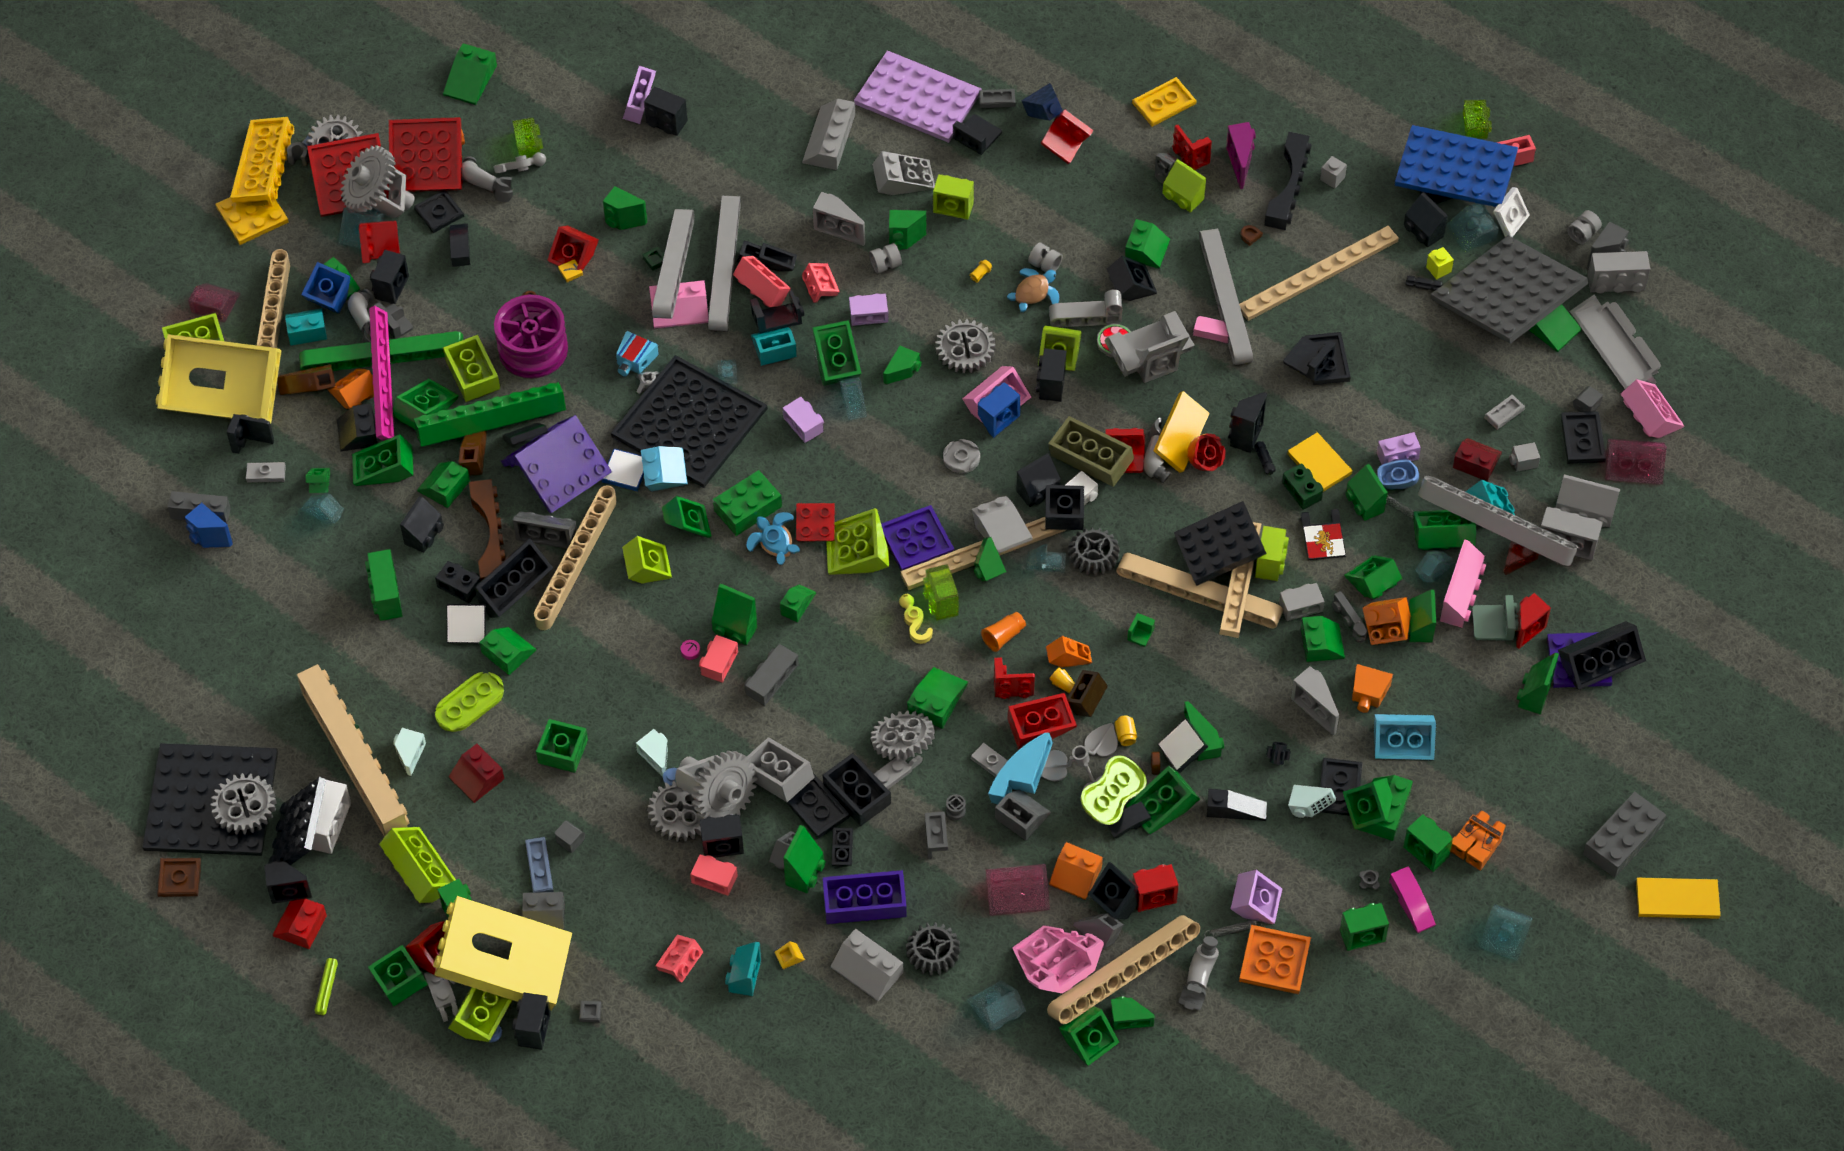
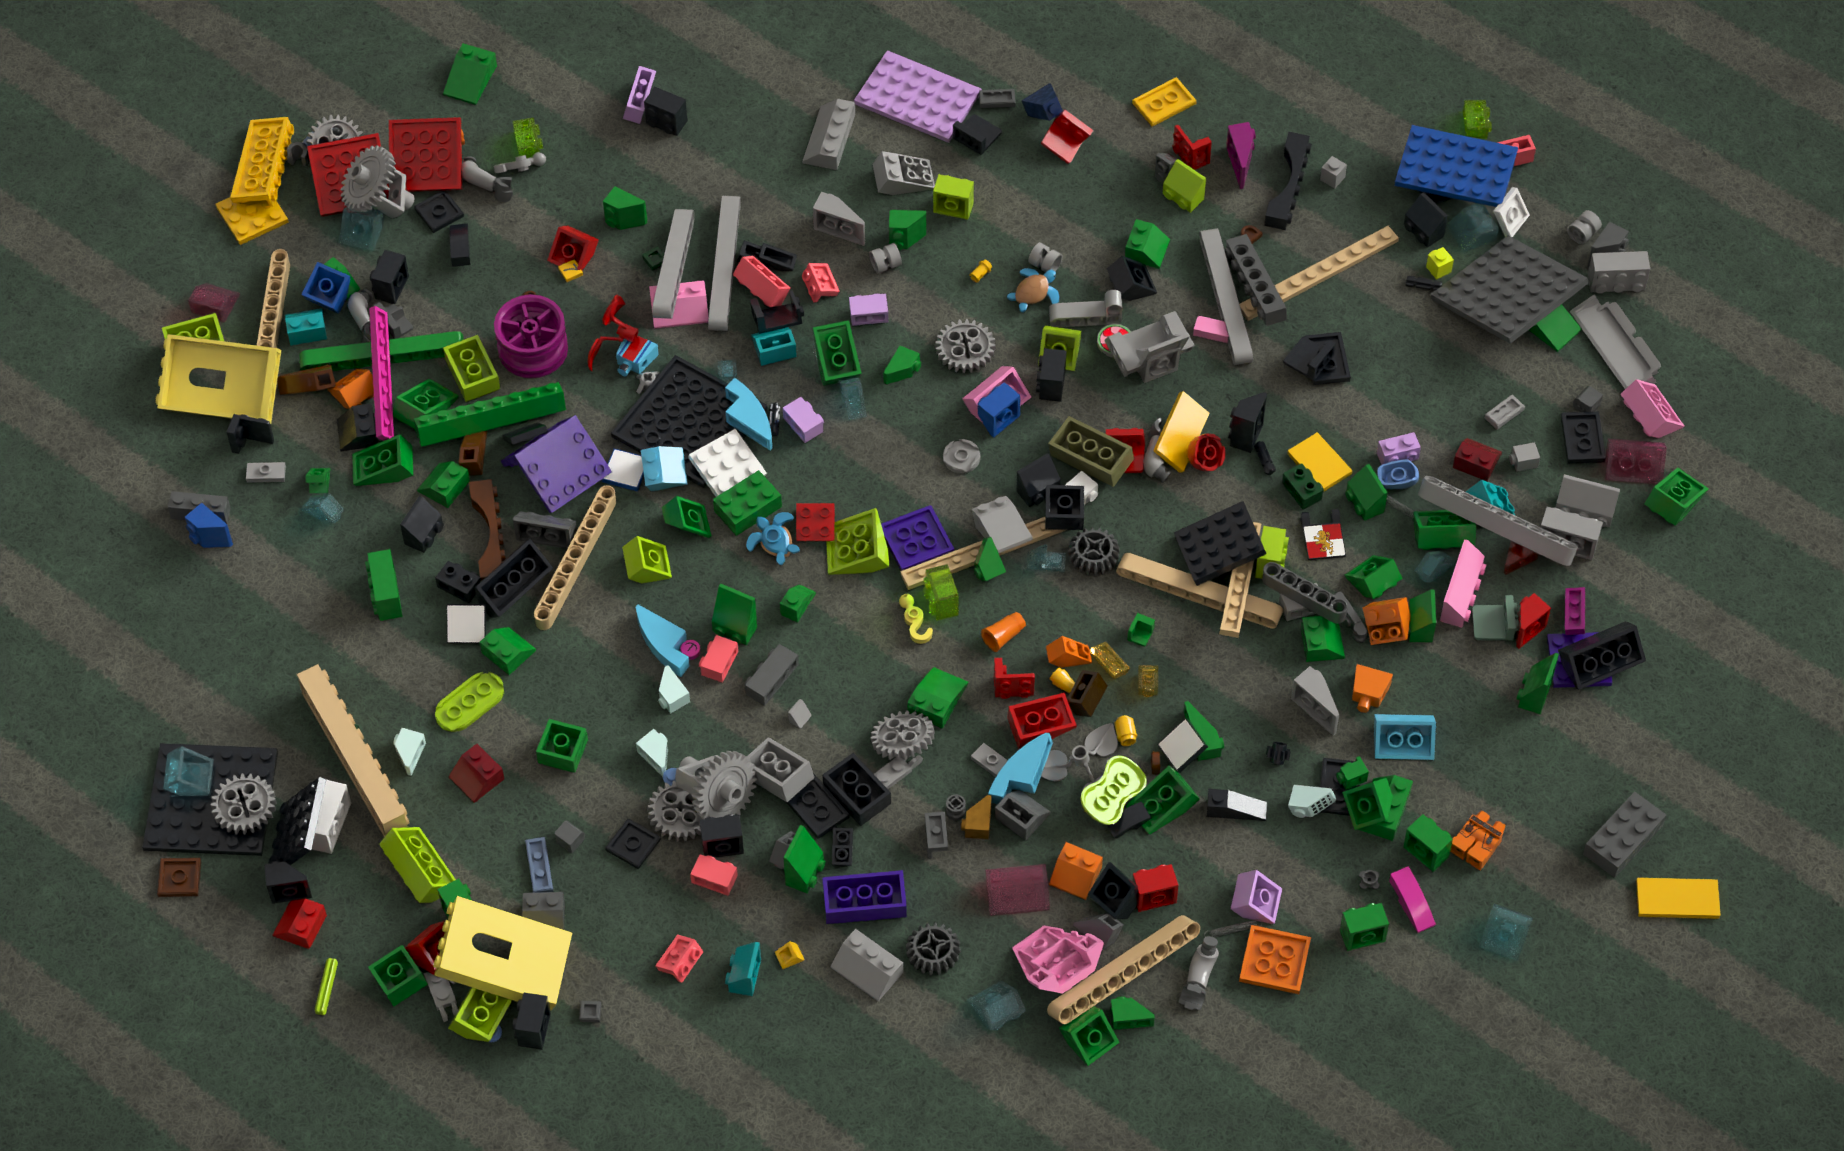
red bracket [359,221,400,263] -> none
none -> clear light blue slope [163,746,214,796]
none -> red plant [588,295,639,371]
none -> black tile [605,818,661,869]
none -> medium azure slope [636,605,690,677]
none -> light aqua slope [658,665,690,714]
none -> white plate [688,429,767,497]
none -> medium azure slope [725,378,772,450]
none -> black axle [768,402,780,437]
none -> light grey slope [788,699,811,728]
none -> pearl gold slope [961,795,991,839]
none -> clear yellow plate [1090,642,1130,679]
none -> clear yellow brick [1138,665,1158,697]
none -> dark grey brick [1224,234,1287,326]
none -> dark grey beam [1262,562,1347,624]
none -> green brick [1336,756,1369,790]
none -> magenta plate [1565,587,1585,635]
none -> green slope [1645,468,1709,526]

